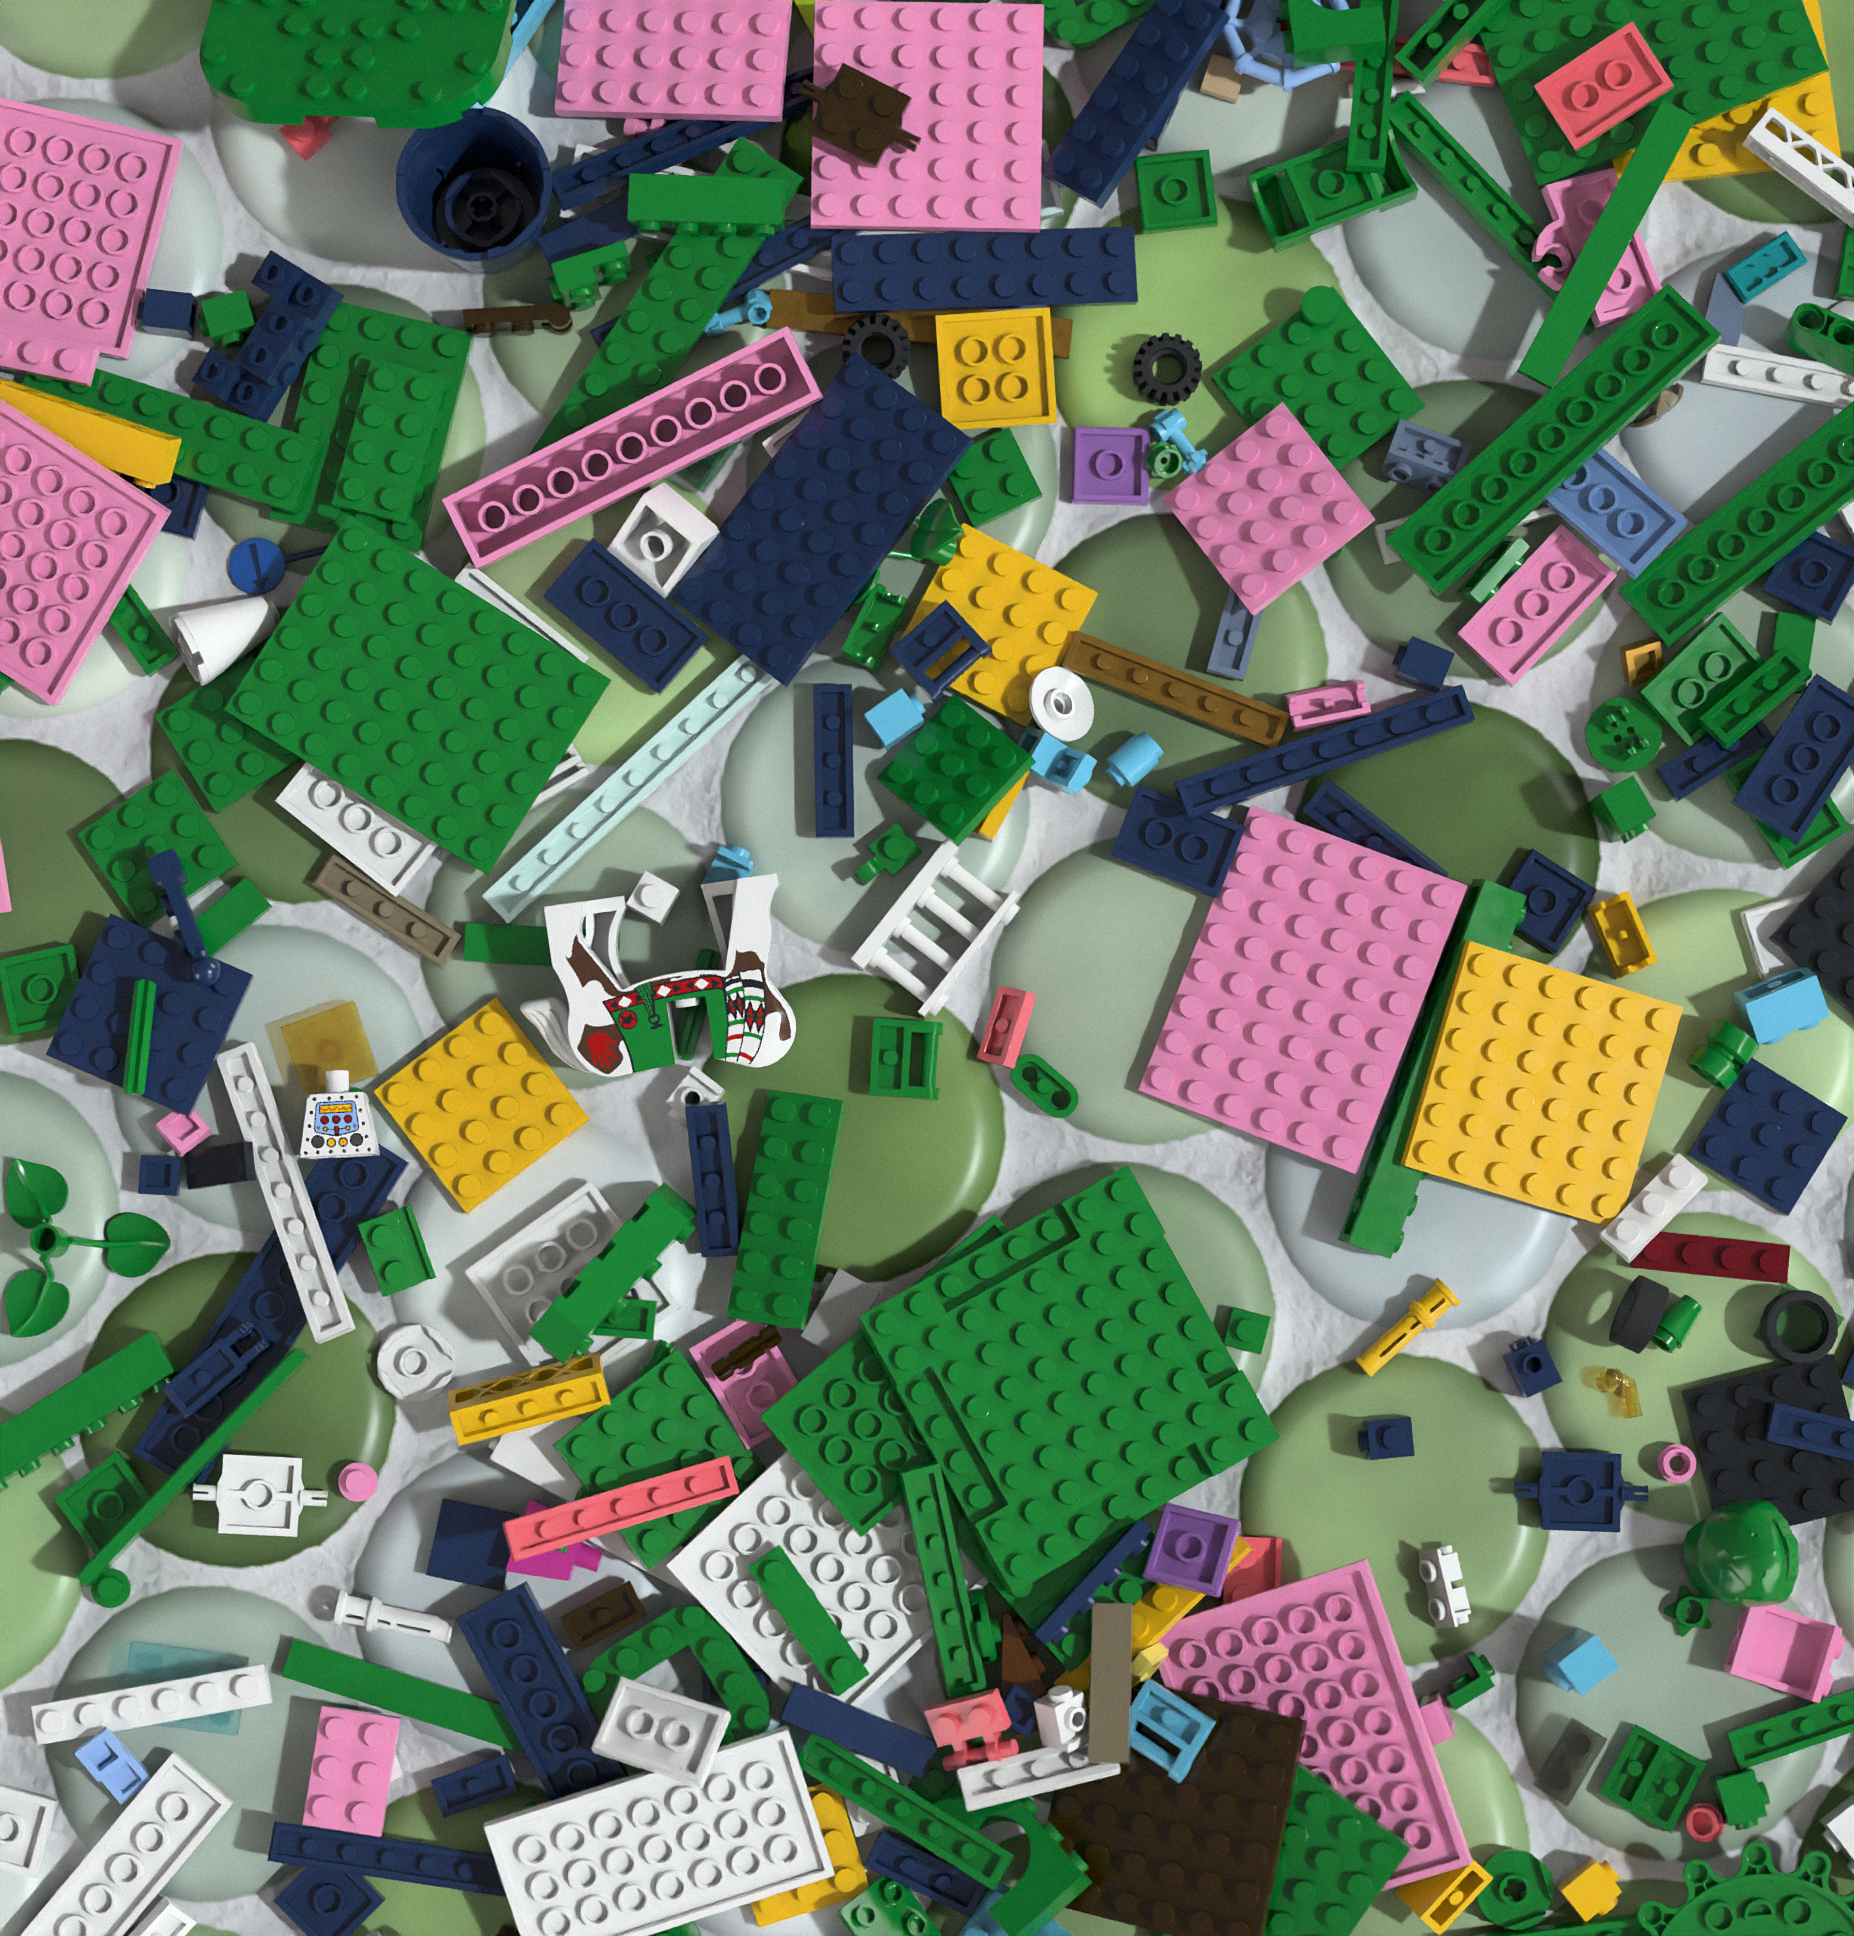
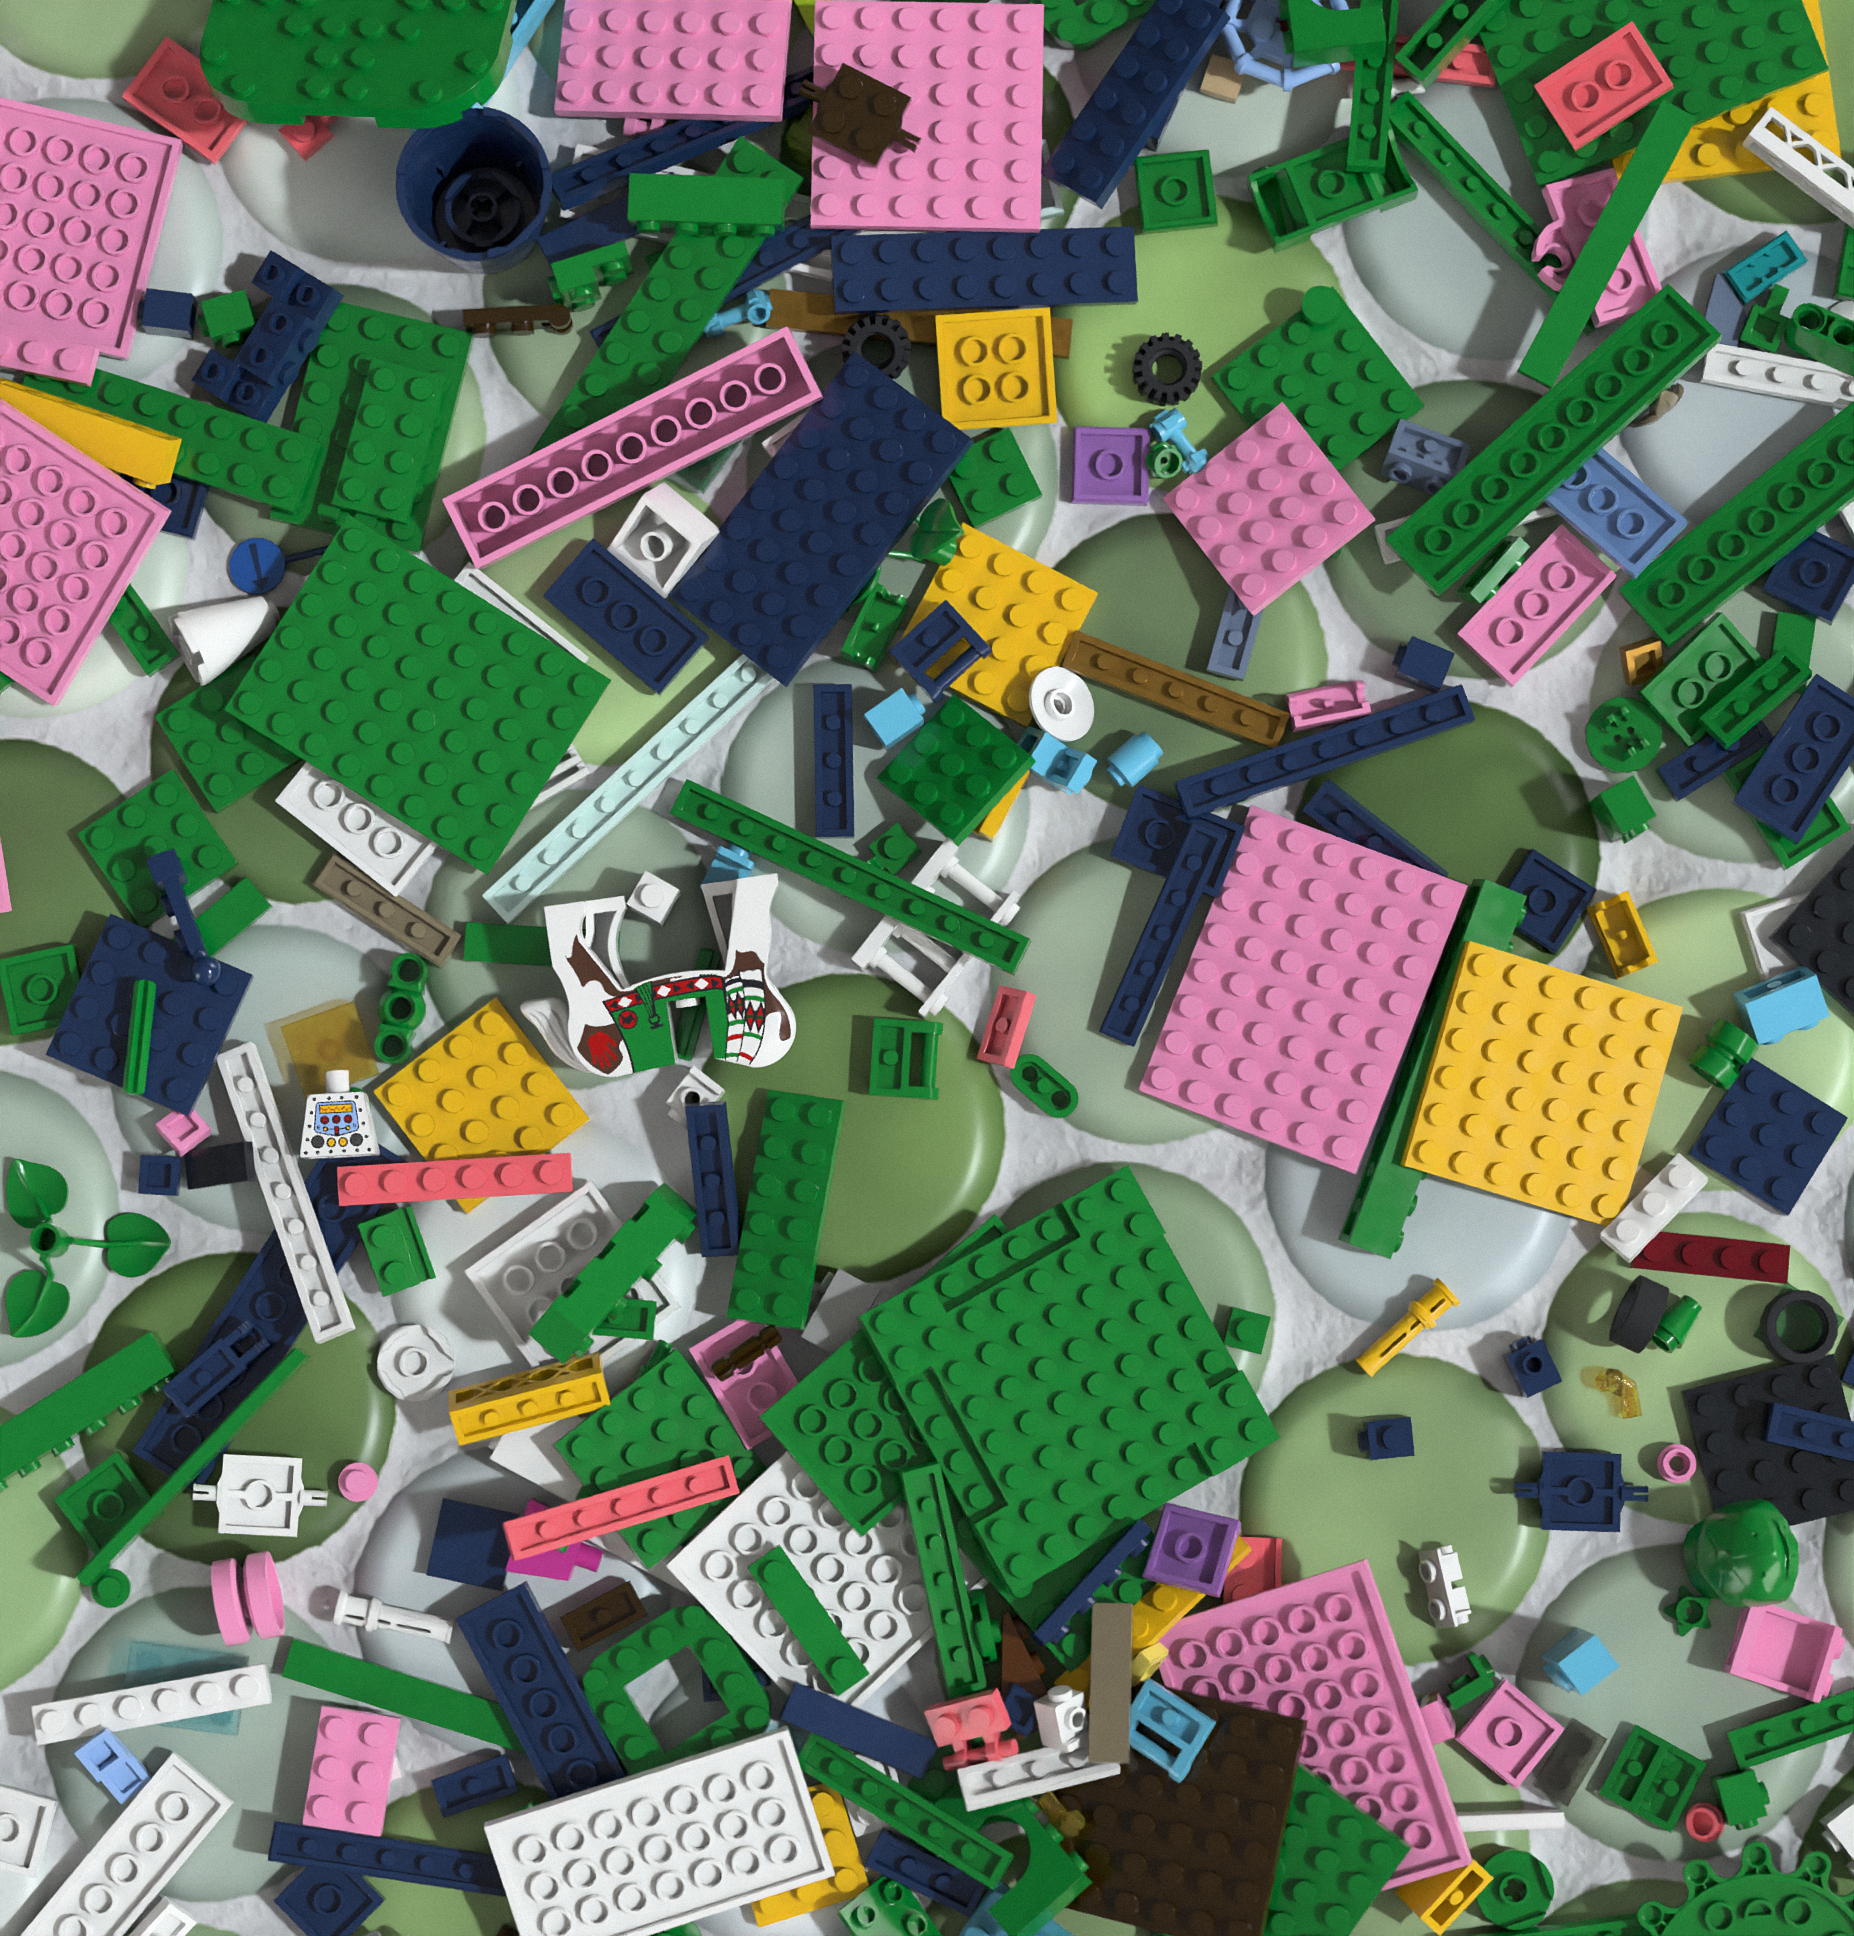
white tile [591,1677,731,1788] -> none
yellow brick [1555,1857,1622,1922] -> none
none -> coral plate [122,36,248,165]
none -> bright pink wheel [211,1551,285,1646]
none -> coral plate [337,1153,574,1206]
none -> green piece [374,953,429,1065]
none -> green plate [670,779,1031,976]
none -> clear yellow arm [1036,1791,1085,1838]
none -> dark blue tile [1099,820,1227,1047]
none -> bright pink plate [1454,1677,1565,1790]
none -> white tile [1456,1808,1565,1832]
none -> green plate [1738,283,1790,354]

